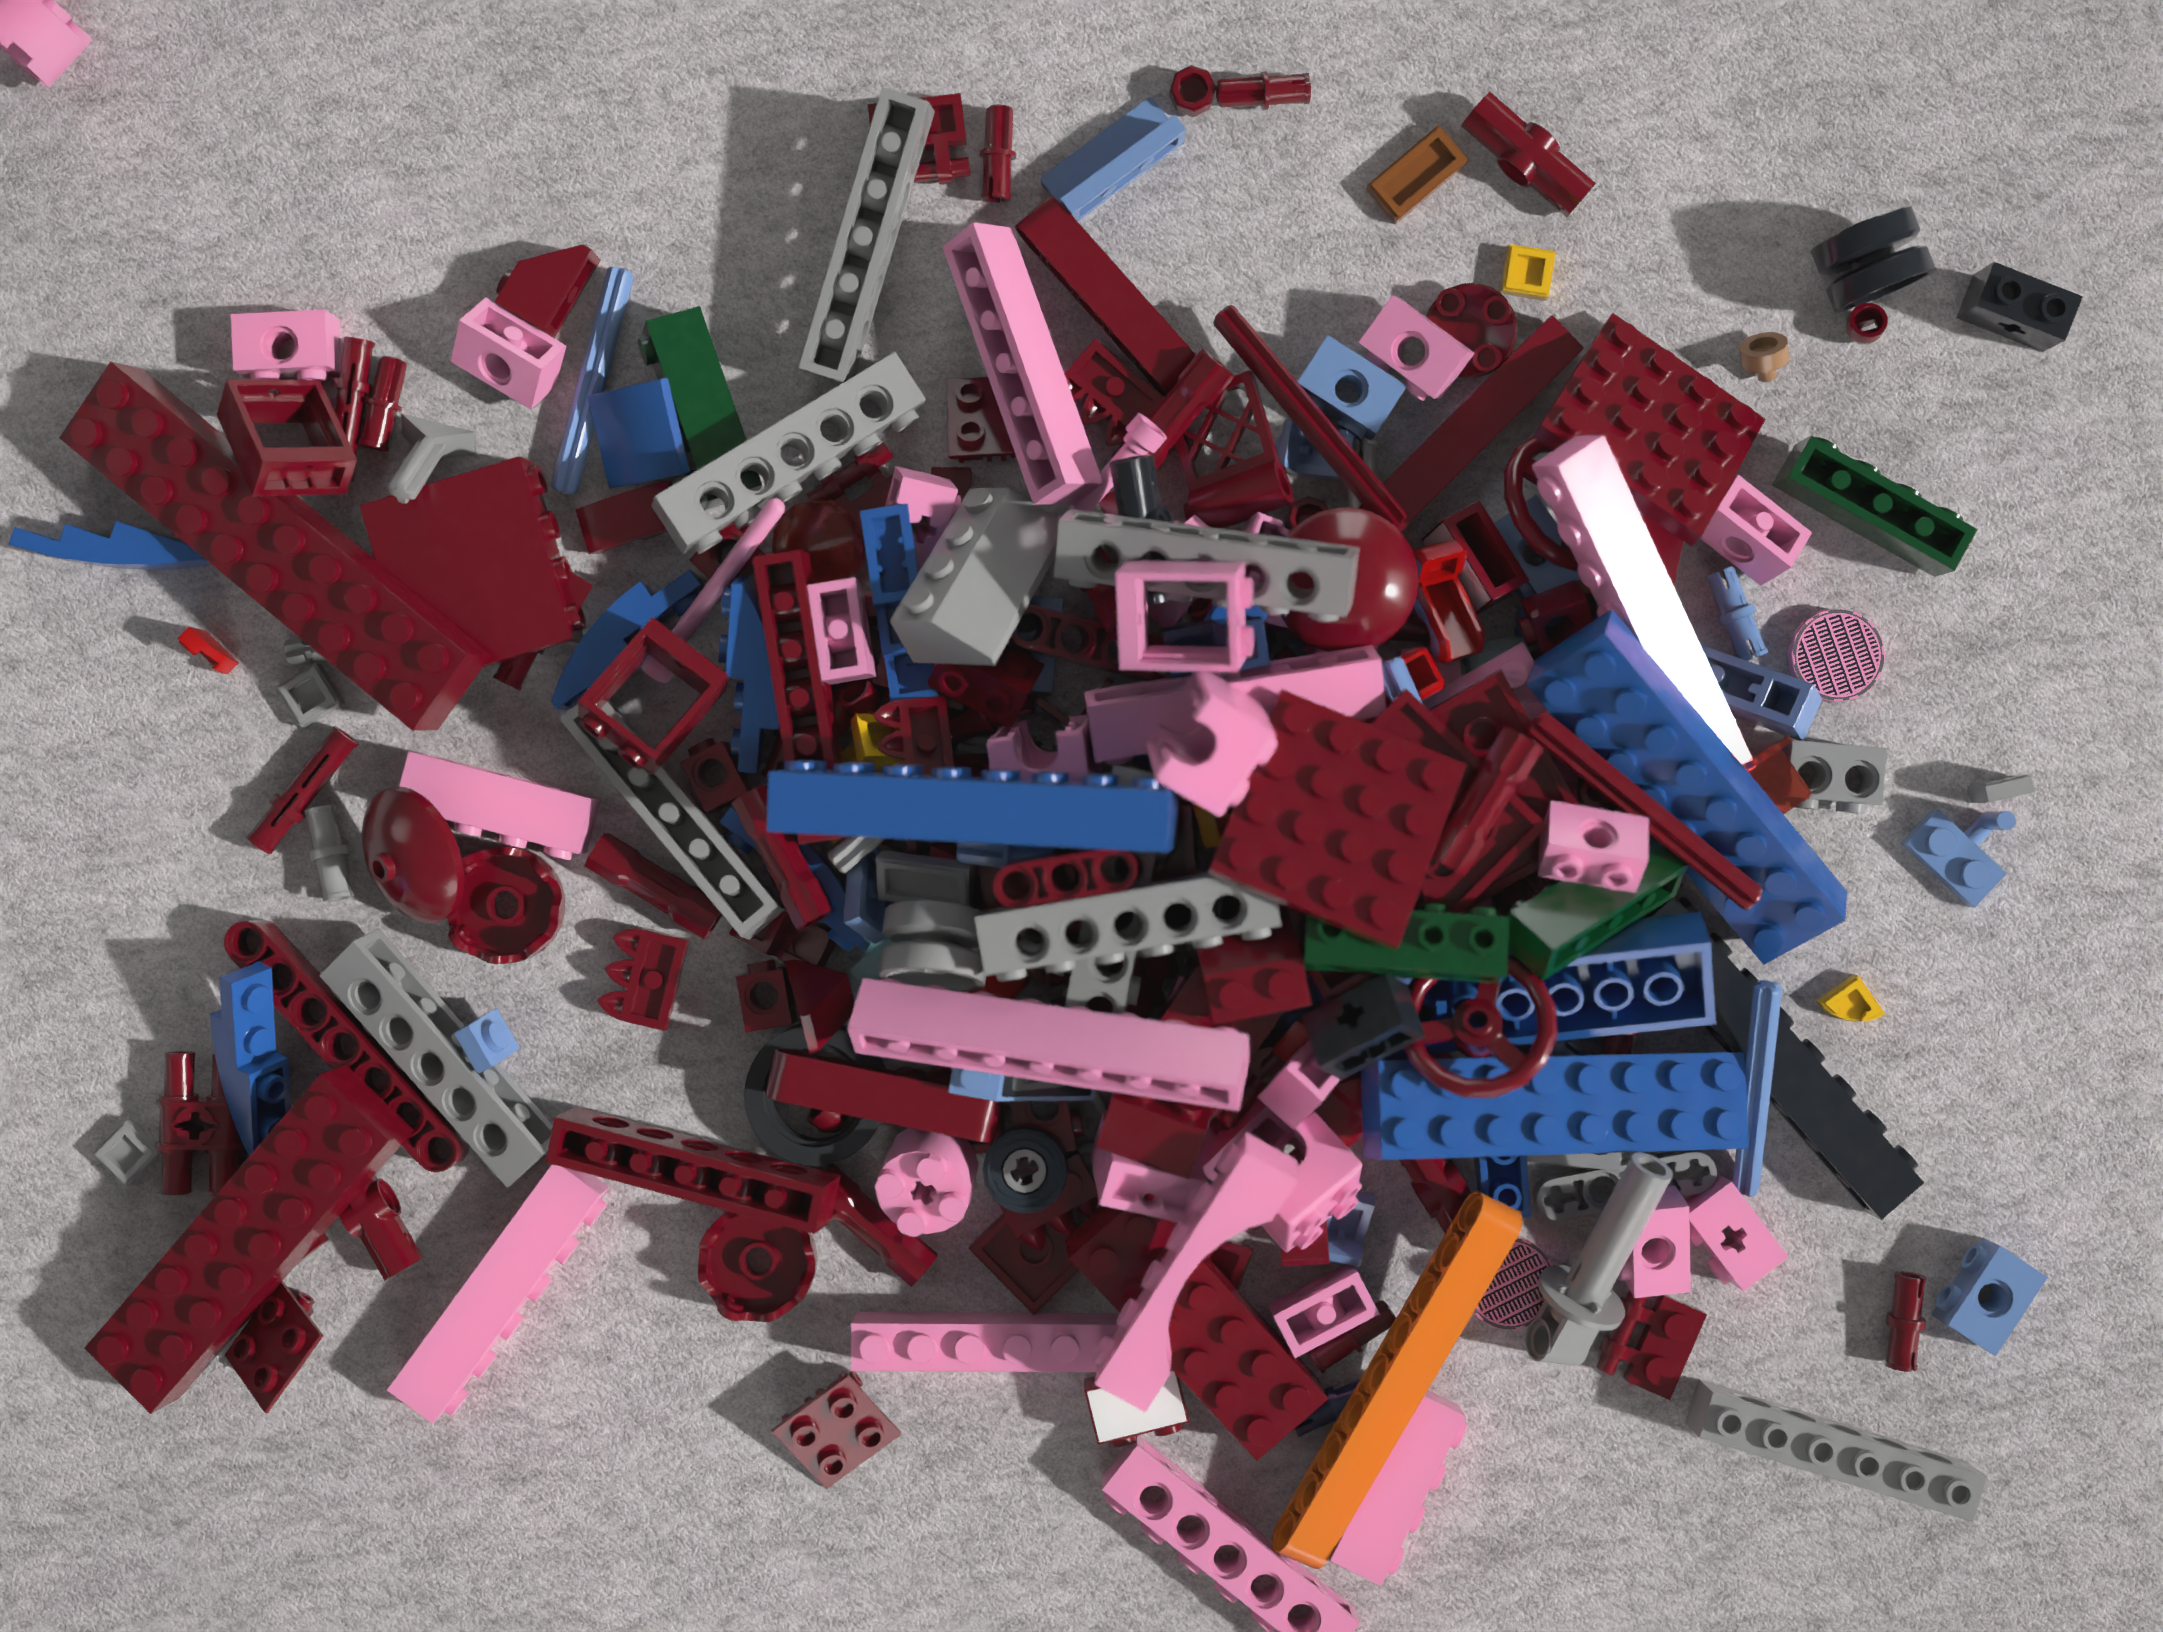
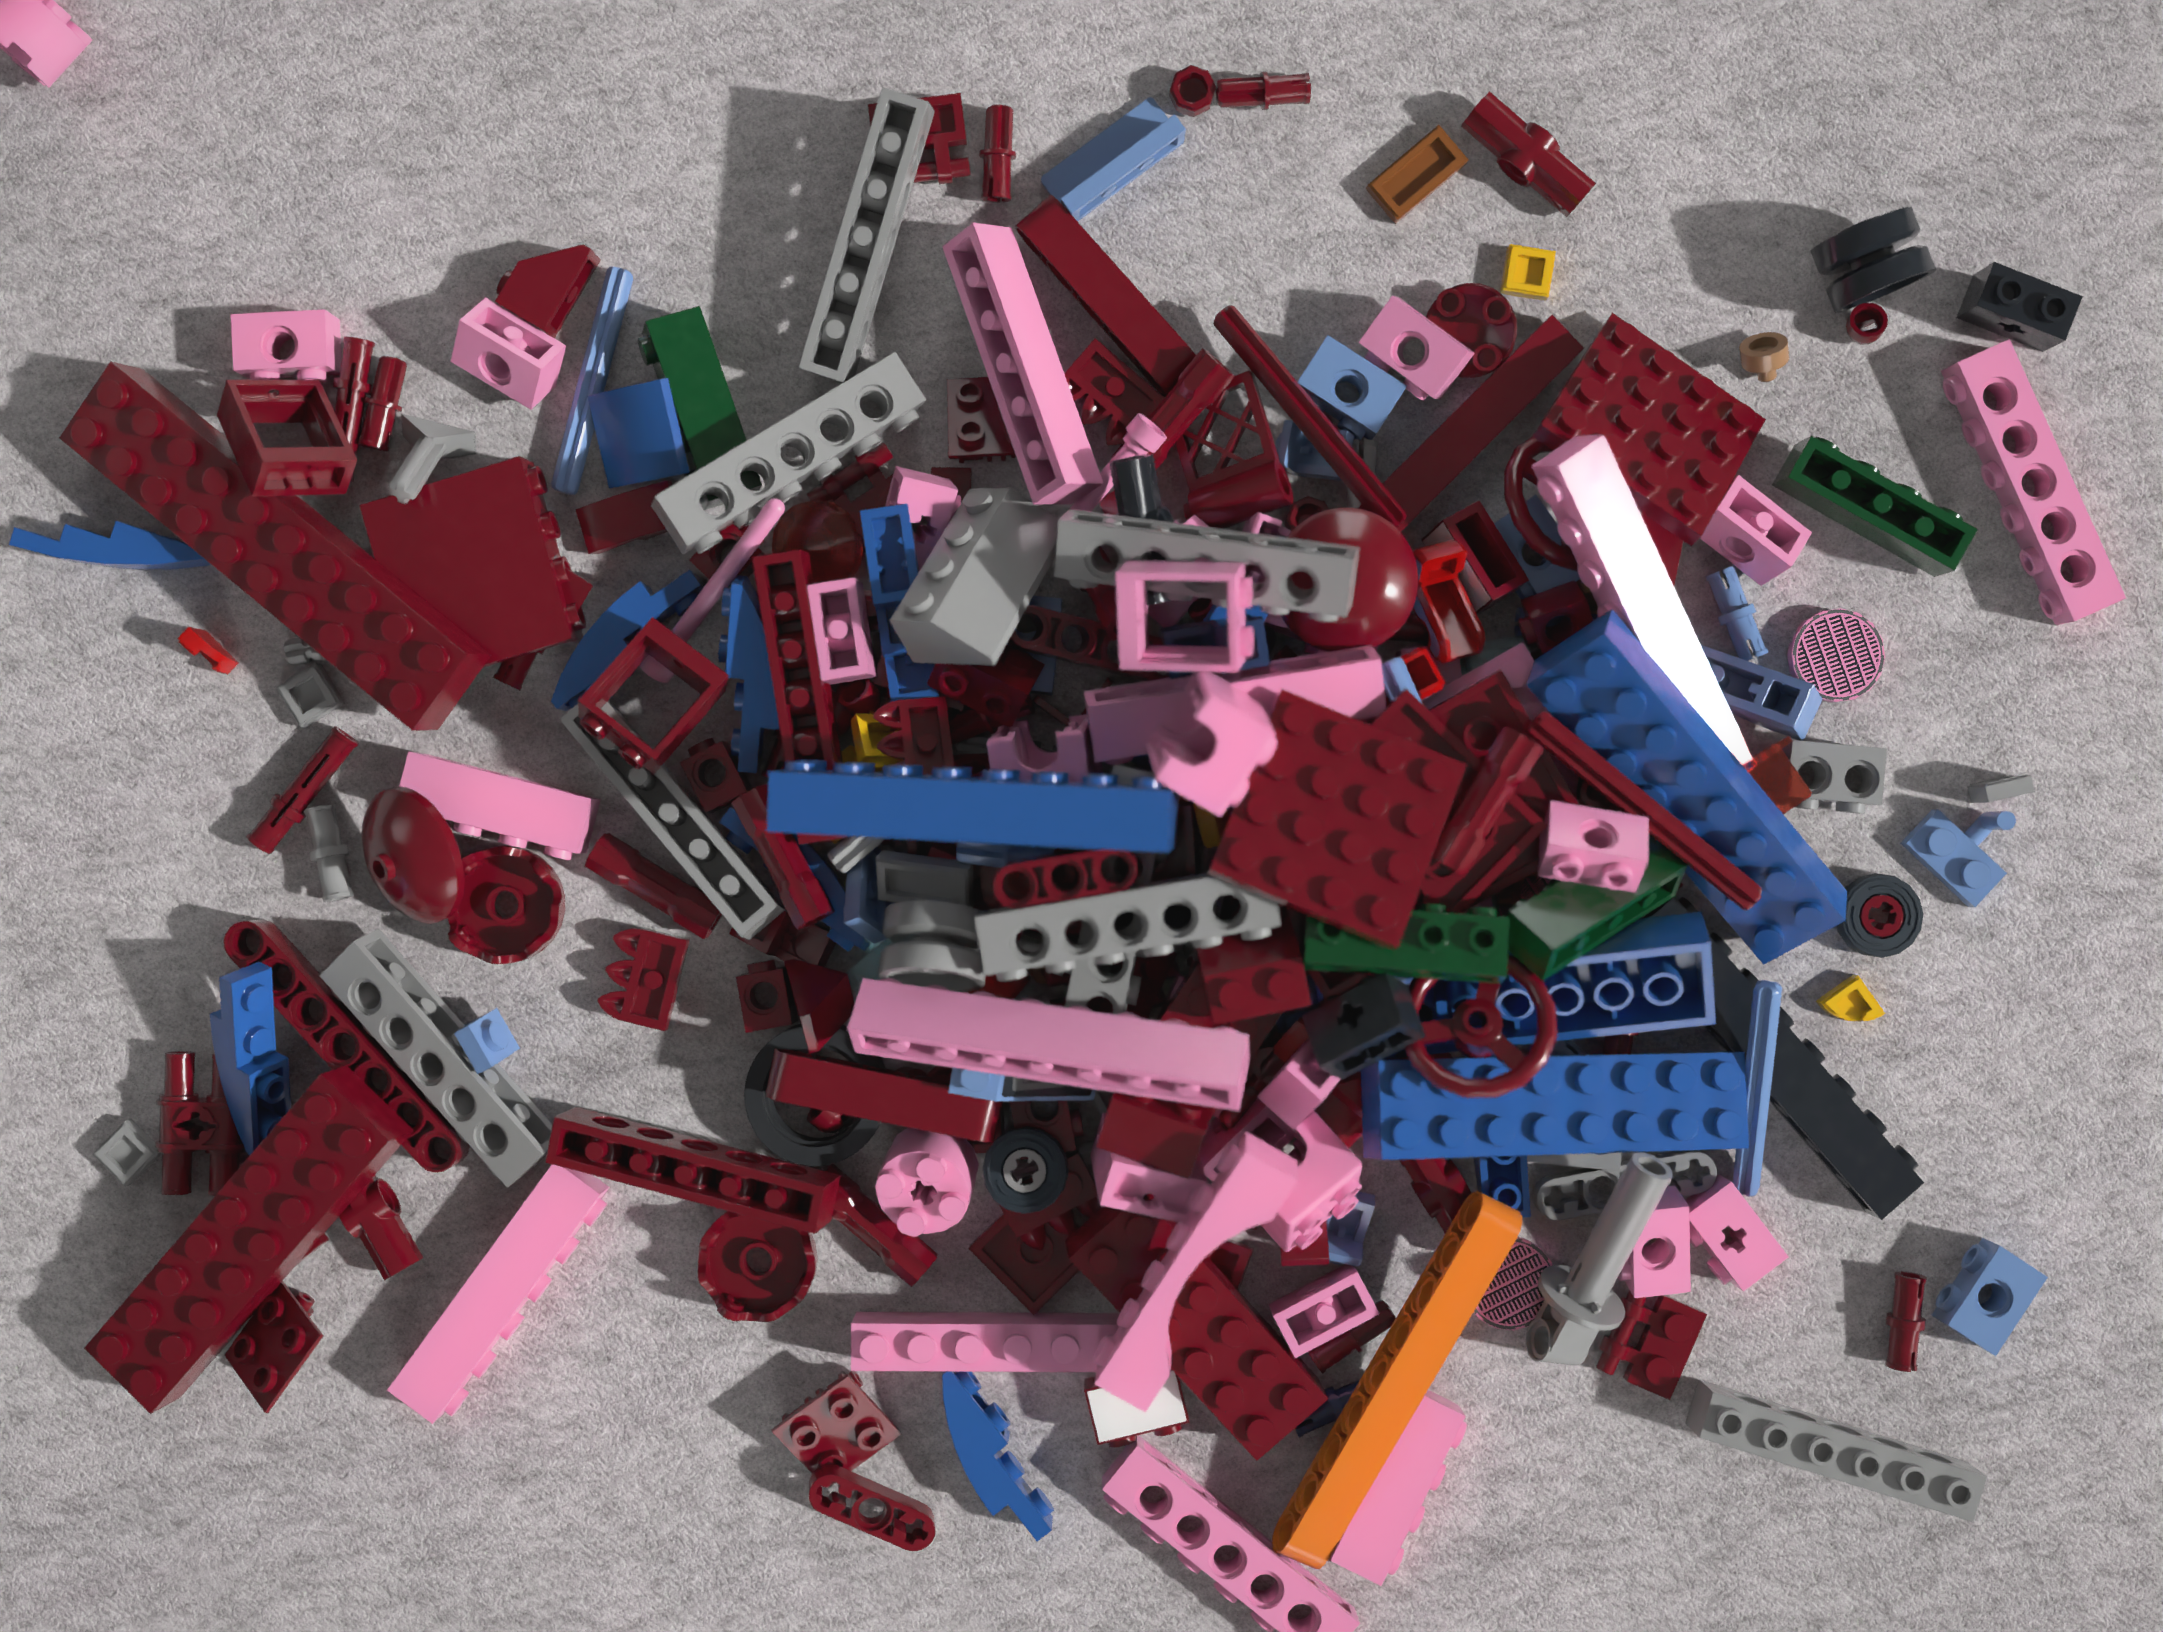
none -> dark red beam [809,1464,936,1551]
none -> blue slope [942,1371,1054,1542]
none -> black bush [1836,873,1924,958]
none -> bright pink brick [1941,339,2126,625]

